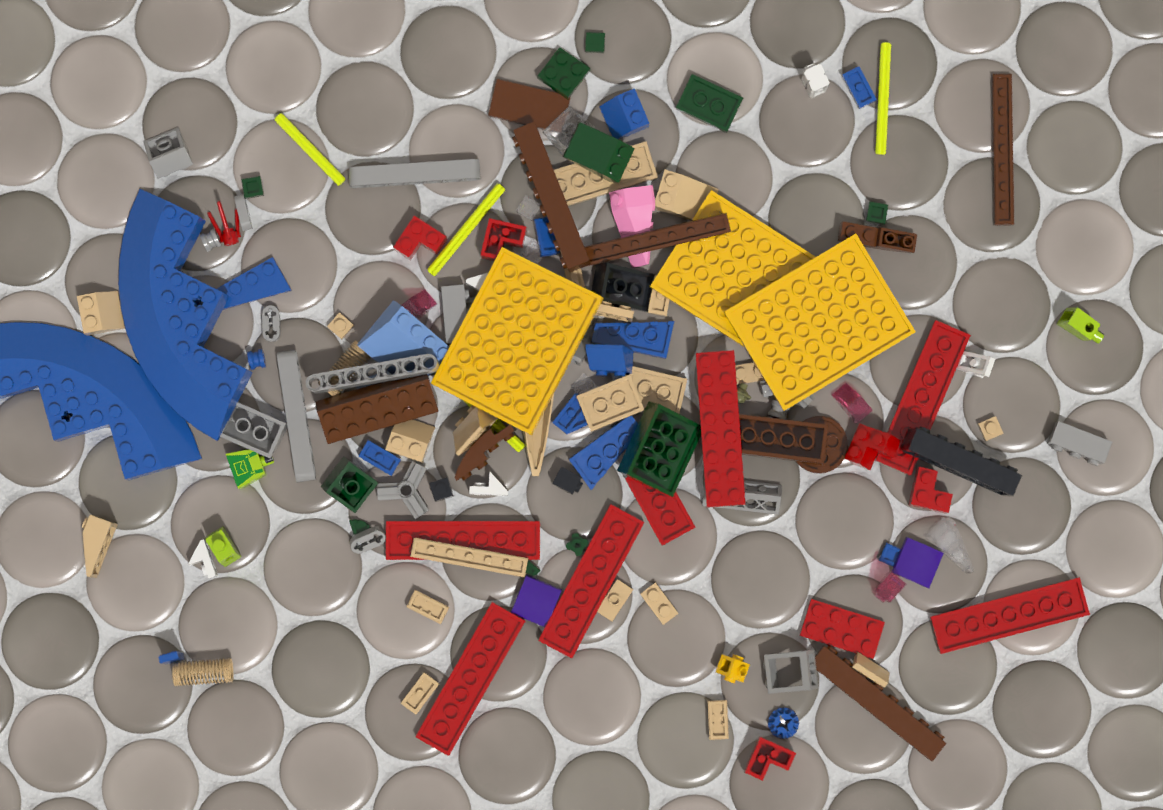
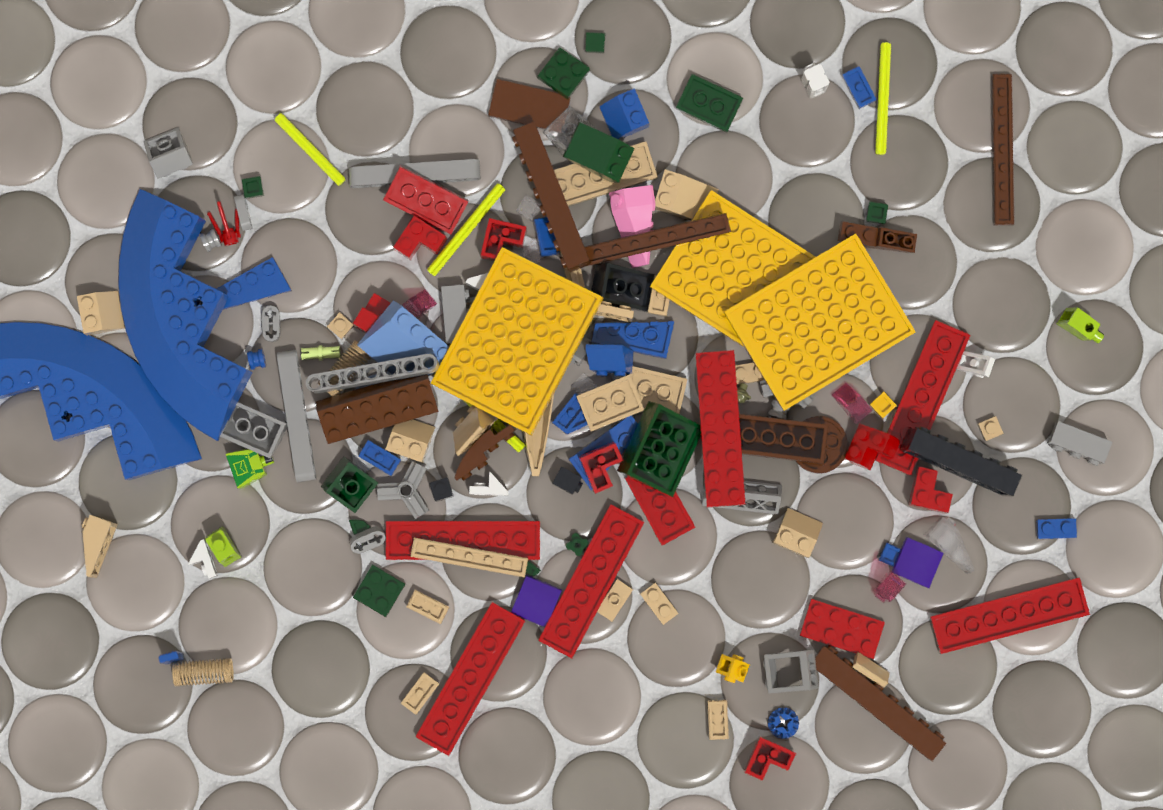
none -> yellowish green pin [301,345,340,360]
none -> red brick [353,293,391,333]
none -> dark green plate [353,565,406,617]
none -> red plate [383,165,469,234]
none -> red brick [578,442,623,494]
none -> tan slope [773,508,823,558]
none -> yellow plate [869,392,897,419]
none -> blue plate [1036,518,1077,539]

